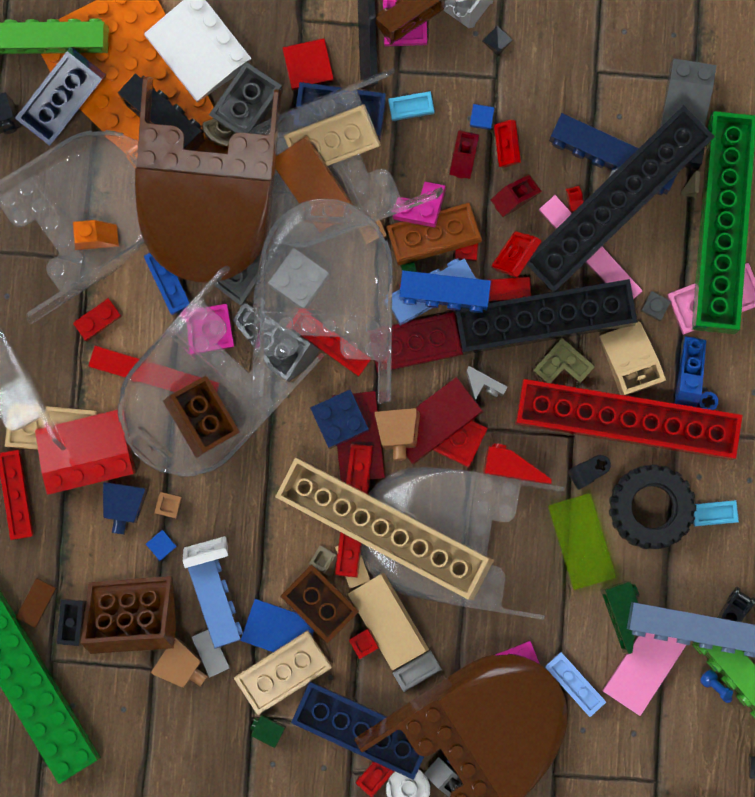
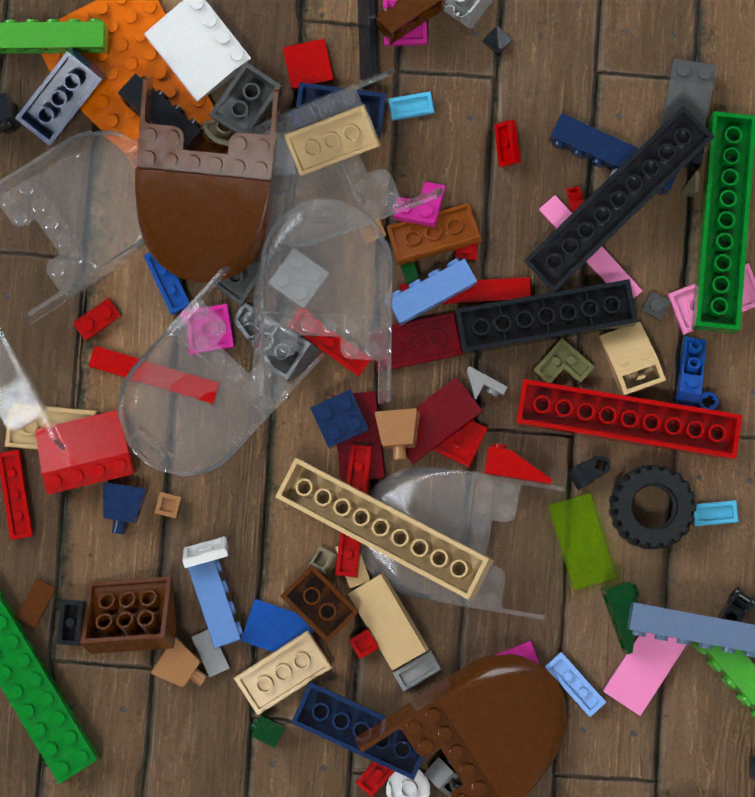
orange slope [73,220,119,250] -> none
blue tile [146,530,177,561] -> none
reddish brown brick [163,375,240,458] -> none
dark orange tile [275,136,356,233] -> none
blue brick [399,270,491,313] -> none
dark red slope [449,130,479,179] -> none
blue tile [470,104,494,130] -> none
dark red slope [490,175,542,217] -> none
red tile [491,231,541,277] -> none
blue piece [700,670,733,703] -> none

